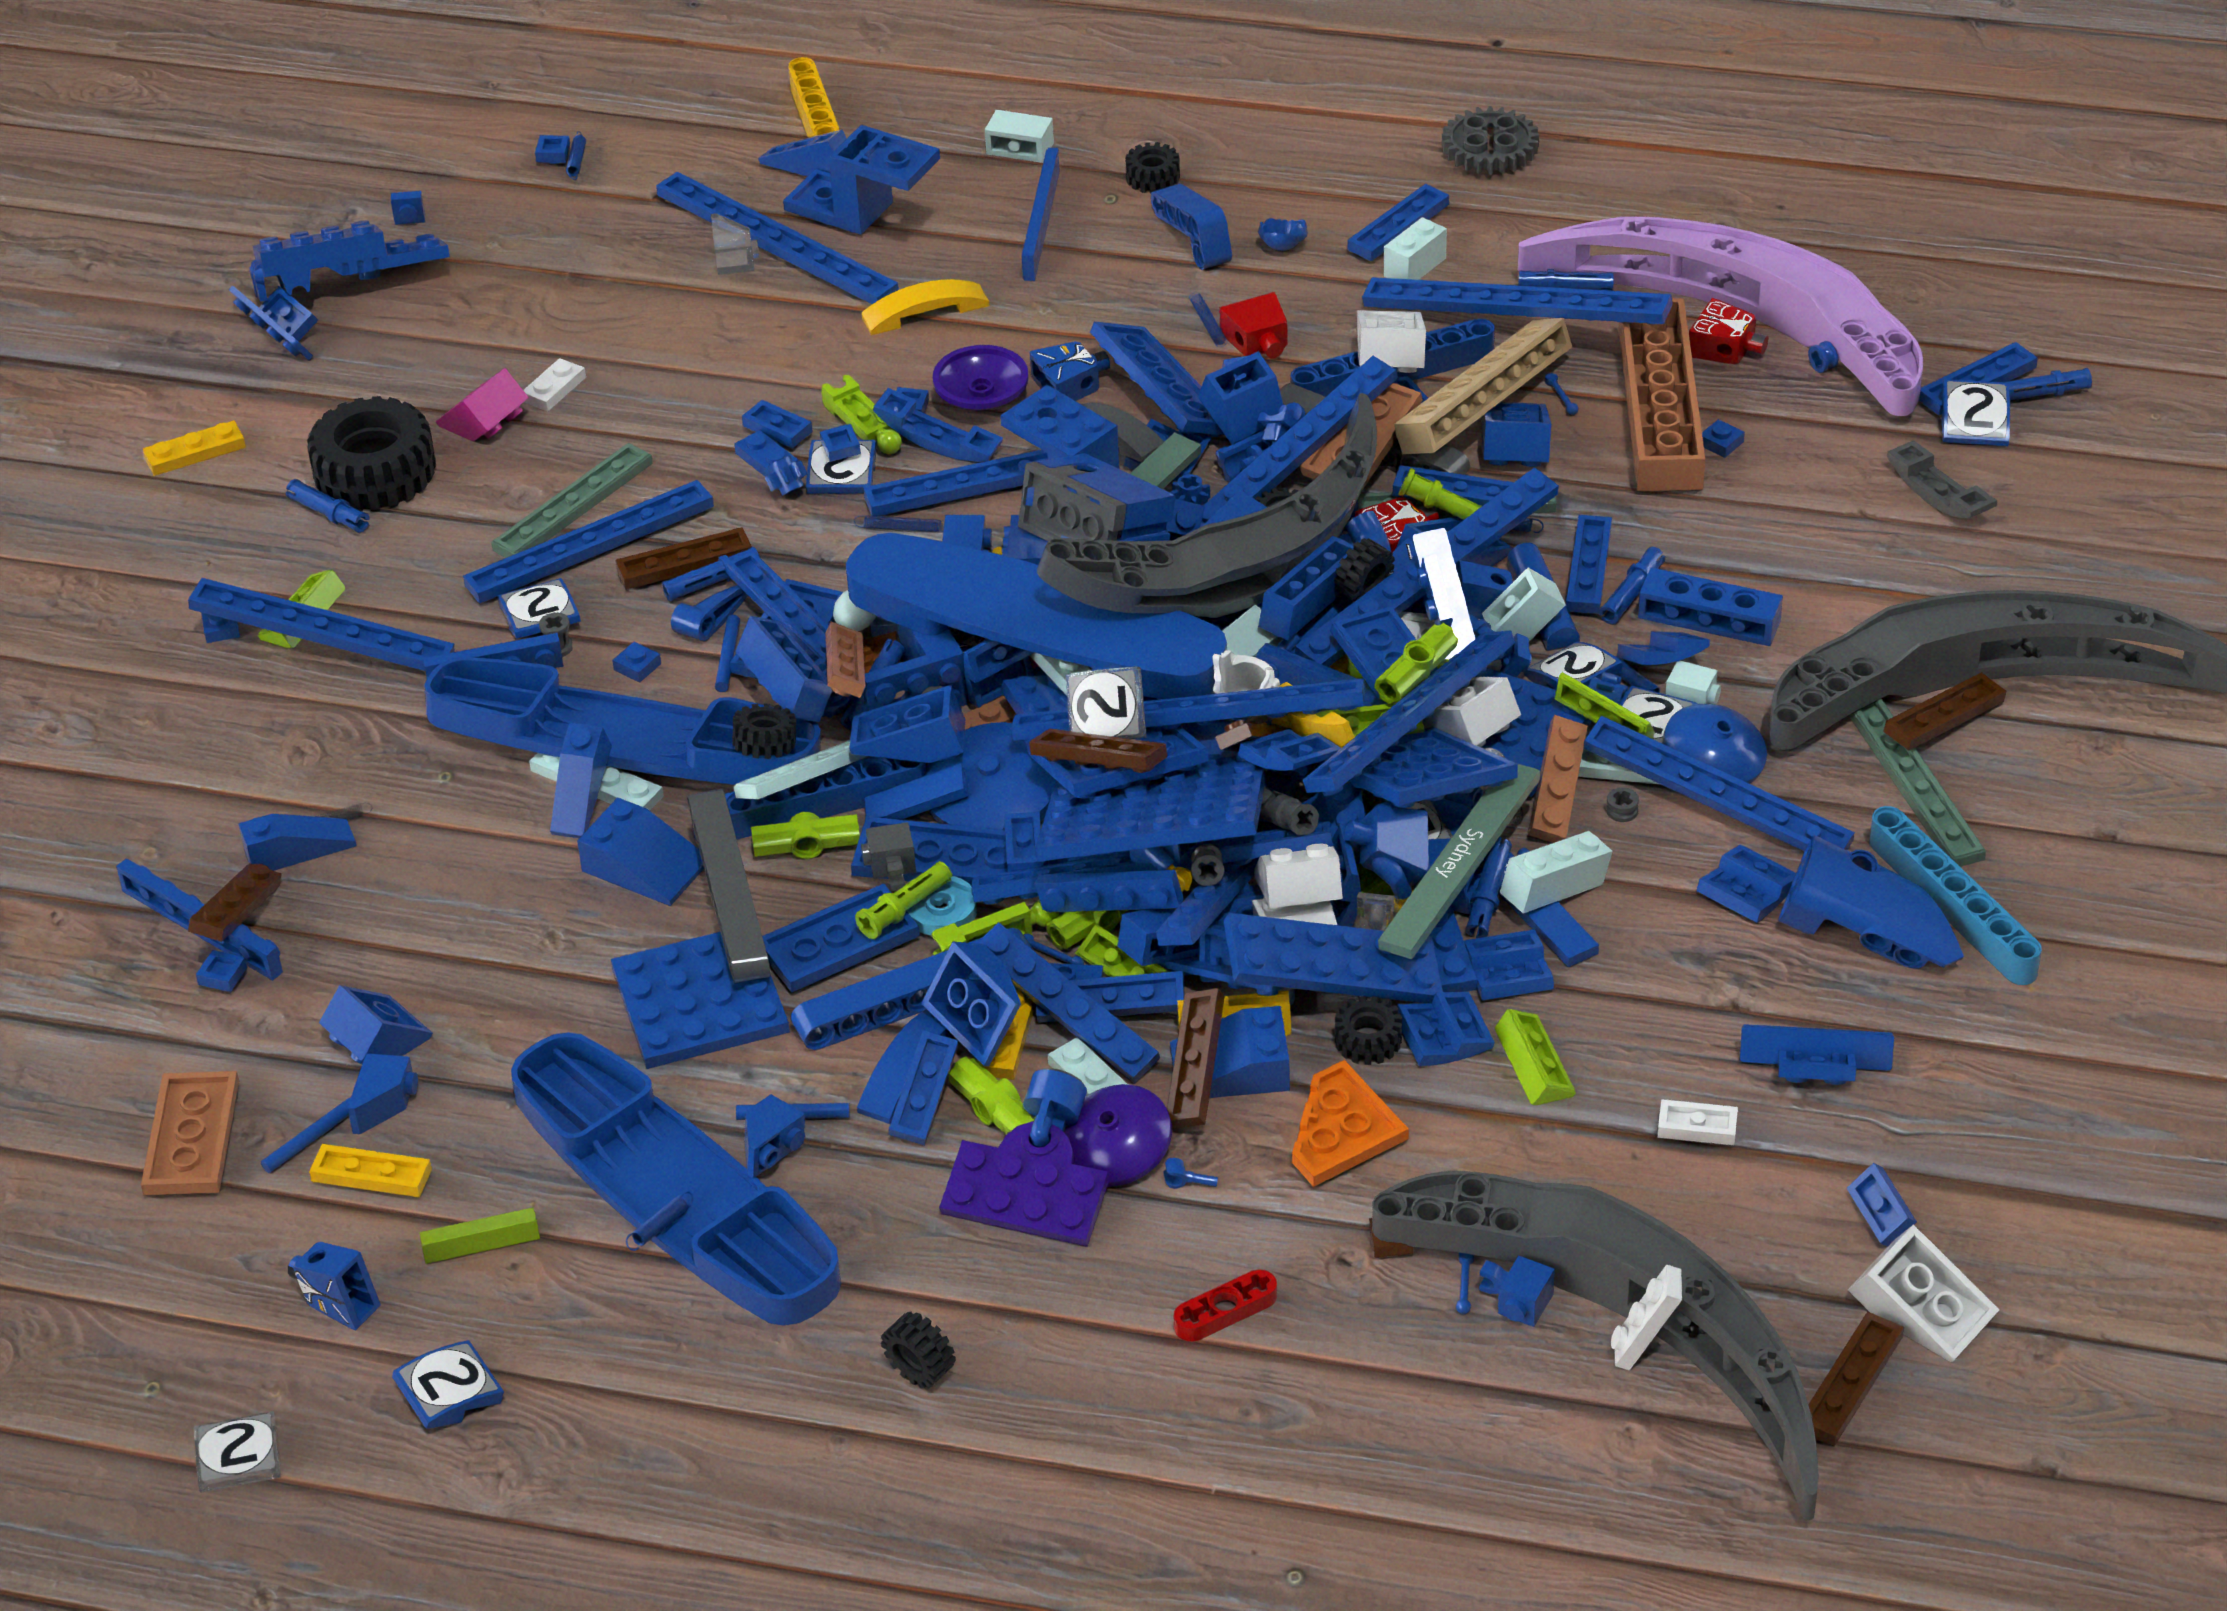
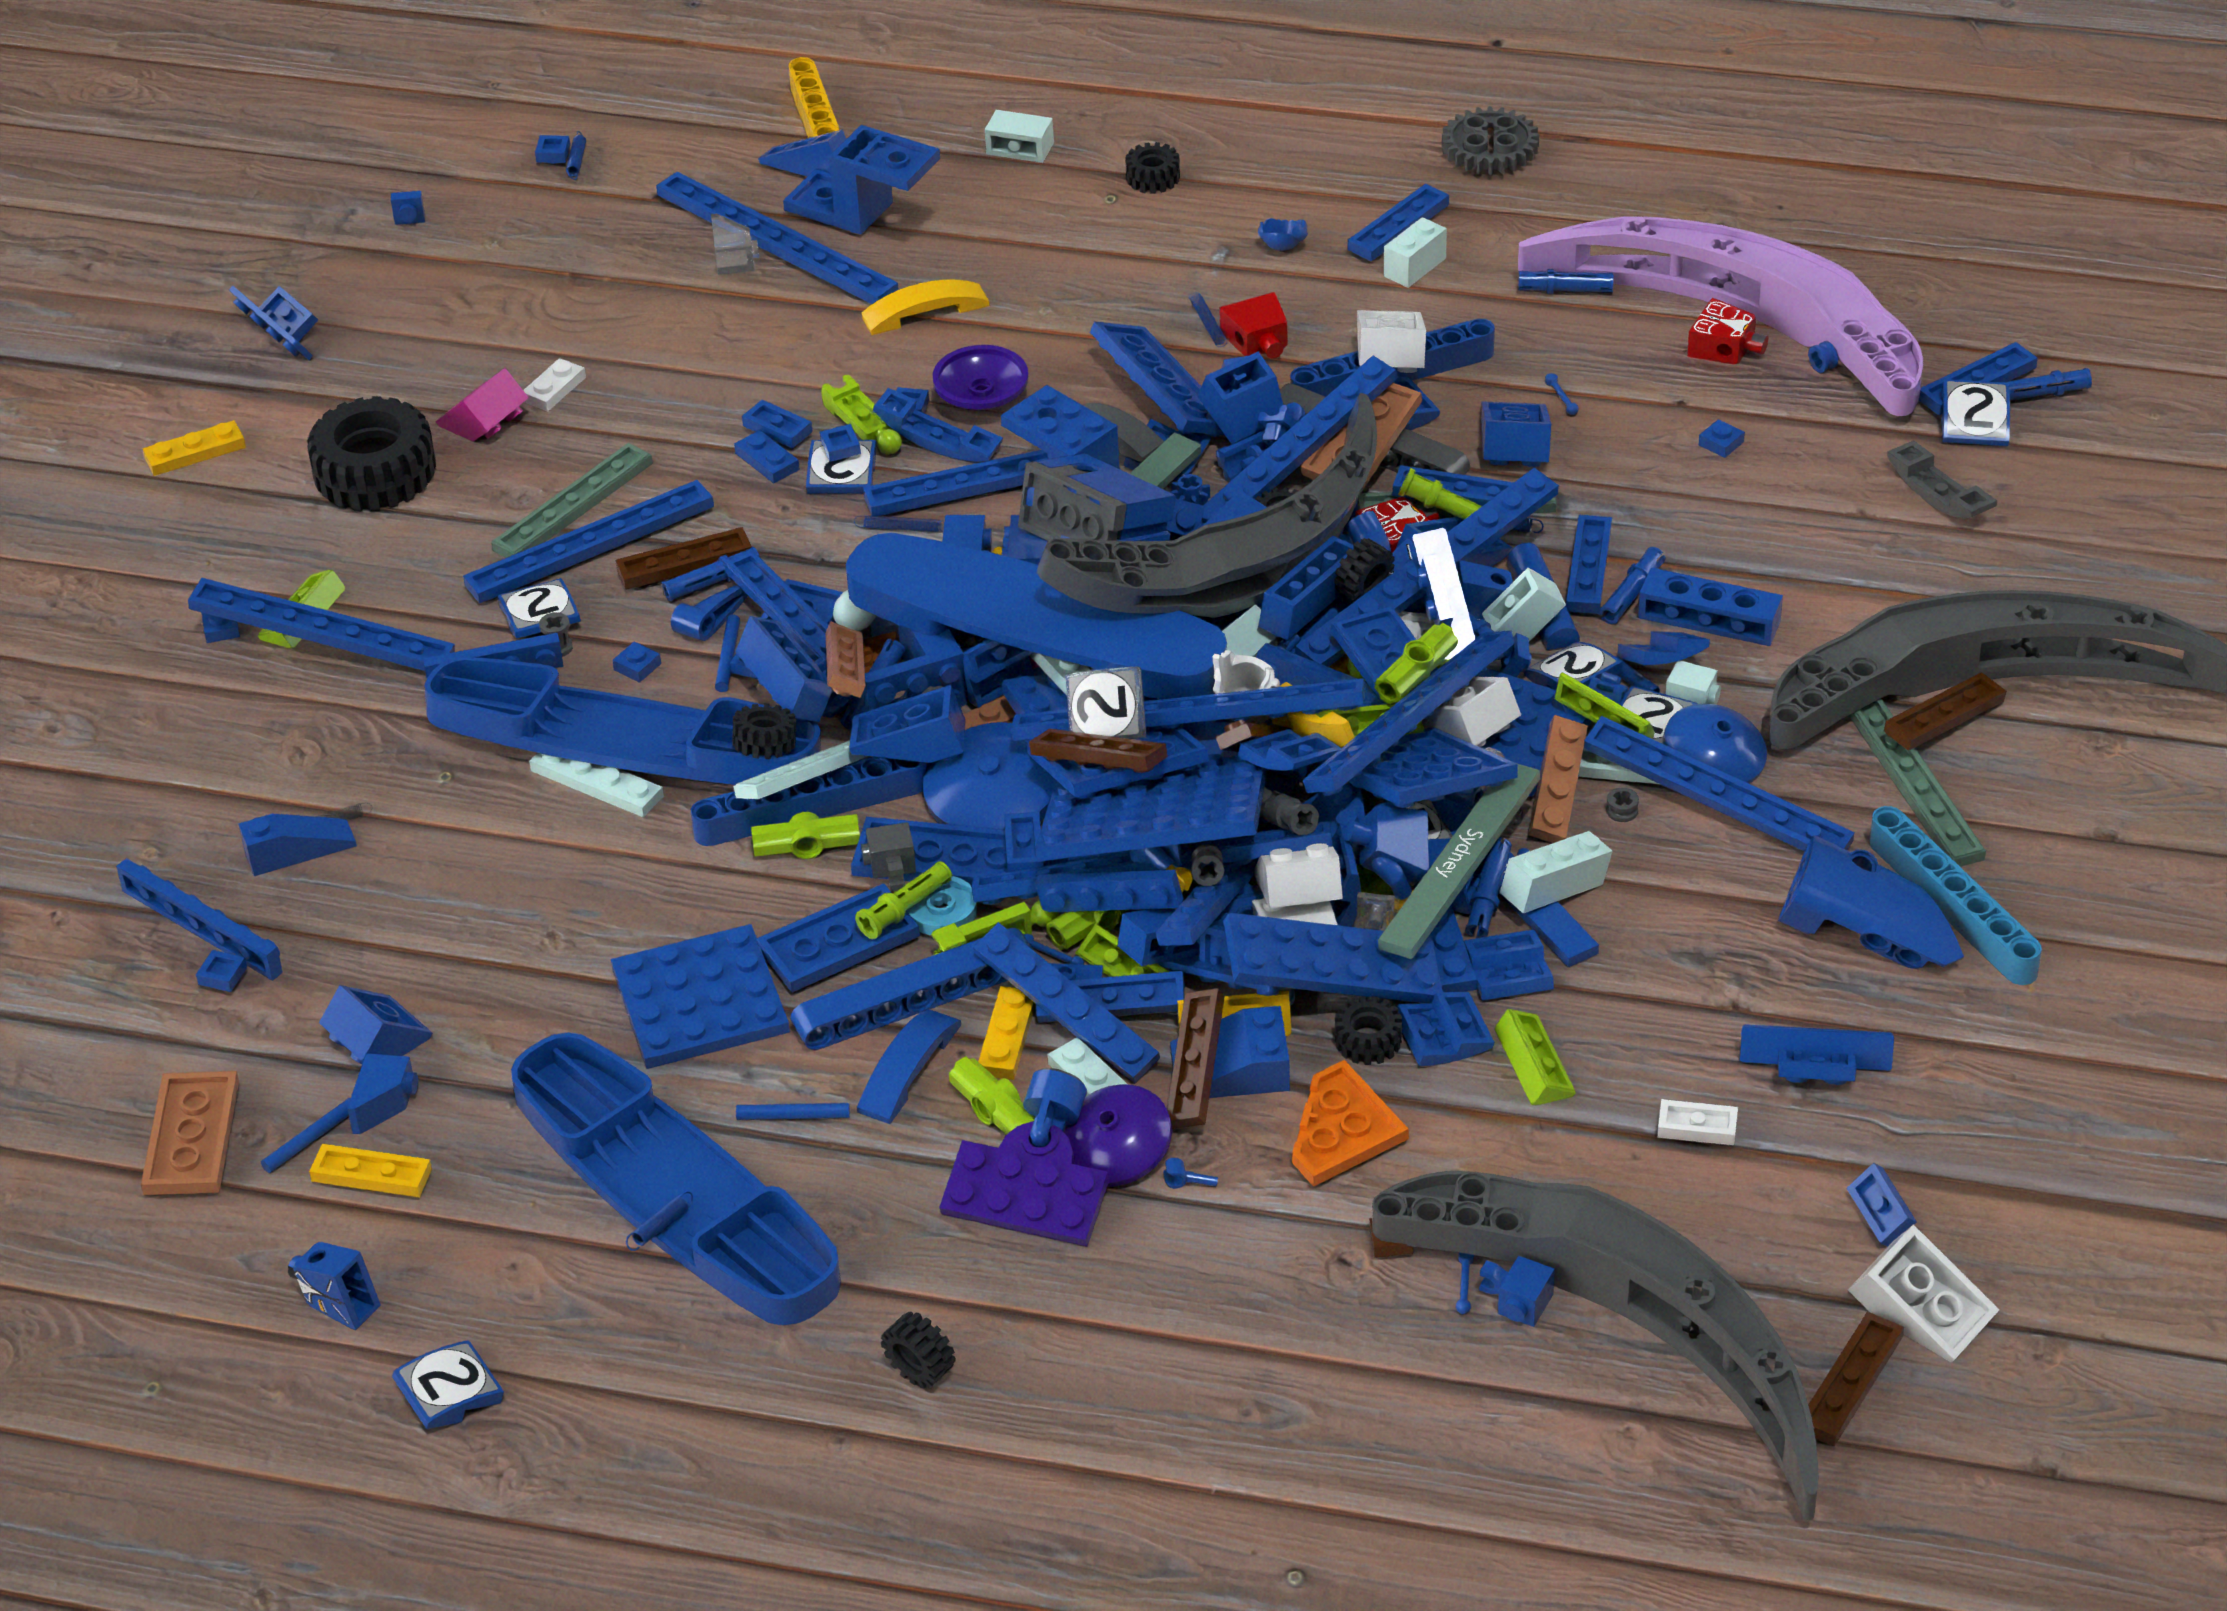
reddish brown plate [188,863,282,942] -> none
slope [194,1411,281,1493] -> none
blue piece [249,221,450,302] -> none
blue pin [286,479,370,533] -> none
lime slope [419,1207,540,1264] -> none
blue slope [550,722,612,838] -> none
blue slope [577,797,704,906] -> none
dark grey beam [687,789,771,984] -> none
blue slope [744,1094,805,1178] -> none
blue gear [765,456,808,496] -> none
blue tile [864,764,968,820] -> none
blue plate [888,1030,958,1146] -> none
blue slope [921,941,1021,1066] -> none
blue tile [1022,148,1060,281] -> none
blue torso [1030,341,1110,401] -> none
blue beam [1150,184,1232,270] -> none
red beam [1174,1270,1277,1341] -> none
blue plate [1362,277,1673,324] -> none
tan brick [1393,318,1572,454] -> none
white plate [1611,1265,1682,1371] -> none
nougat brick [1619,298,1705,492] -> none
blue slope [1696,844,1796,923] -> none

